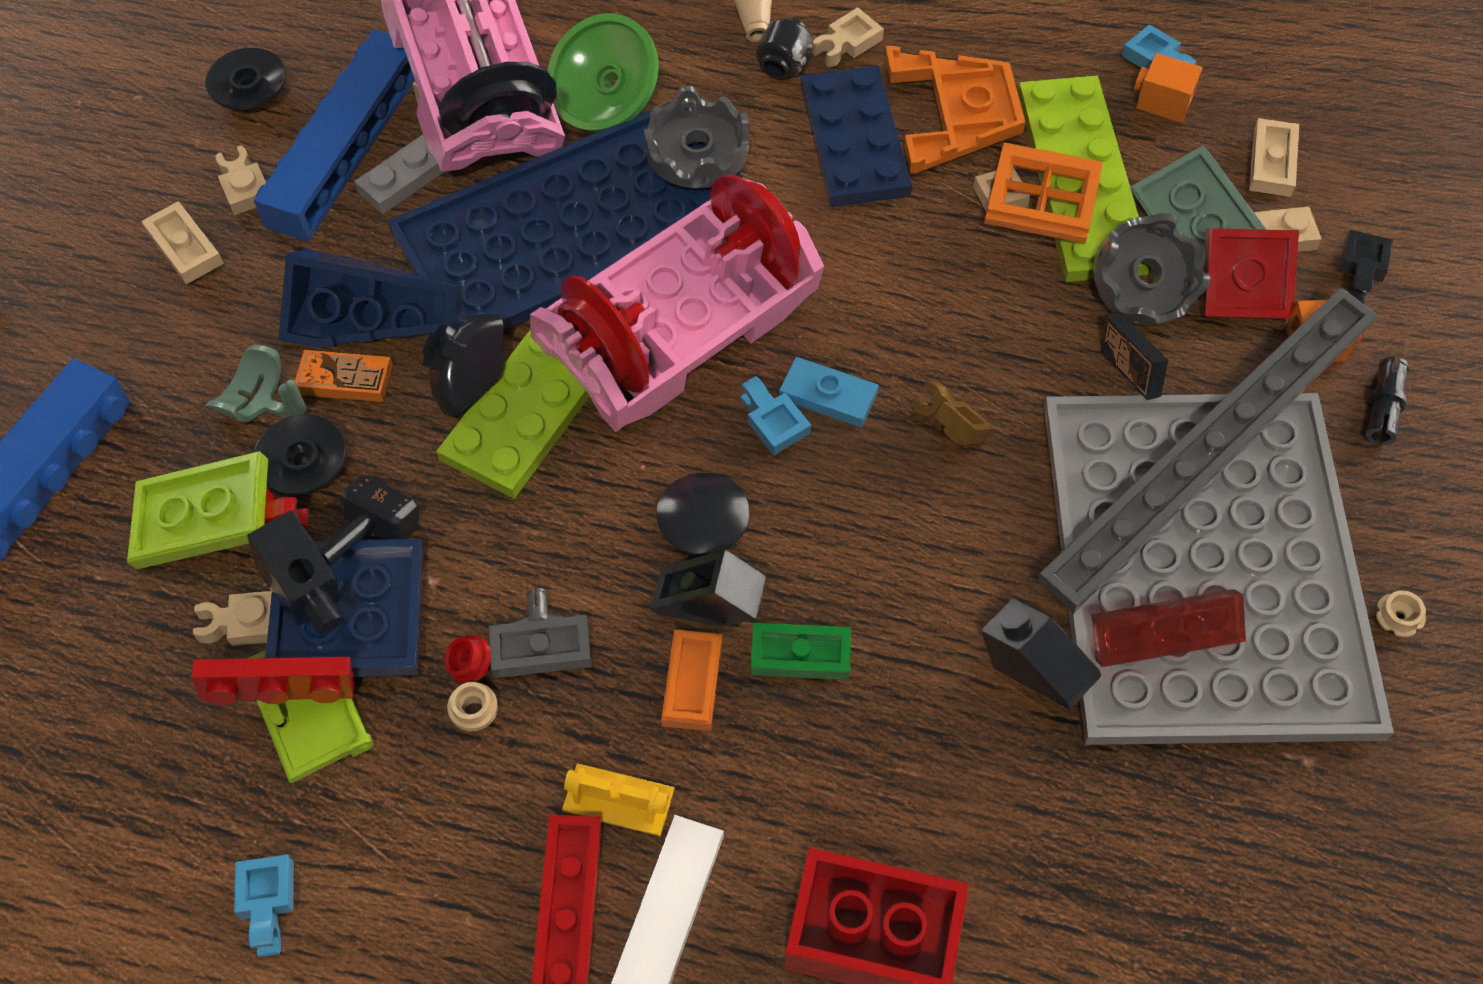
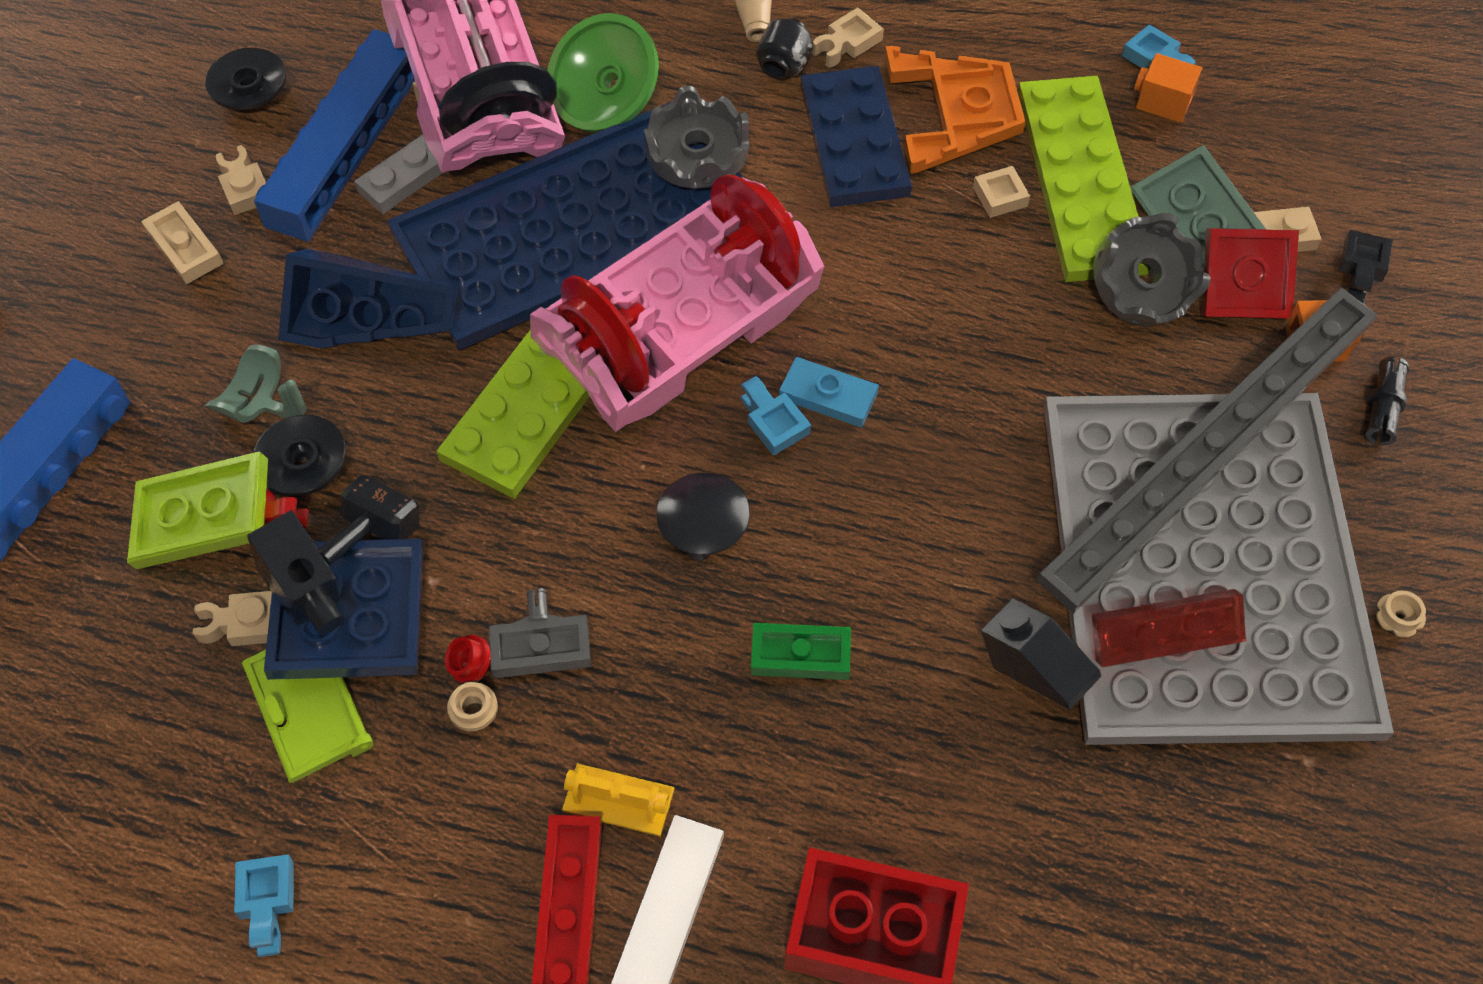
red plate [191,657,355,705] -> none
tile [295,350,393,402] -> none
black piece [421,314,503,416] -> none
black slope [650,549,766,627] -> none
orange tile [661,629,723,731] -> none
pearl gold plate [911,381,996,445] -> none
orange piece [984,143,1103,244] -> none
black tile [1101,312,1168,400] -> none
tan plate [1249,118,1299,197] -> none

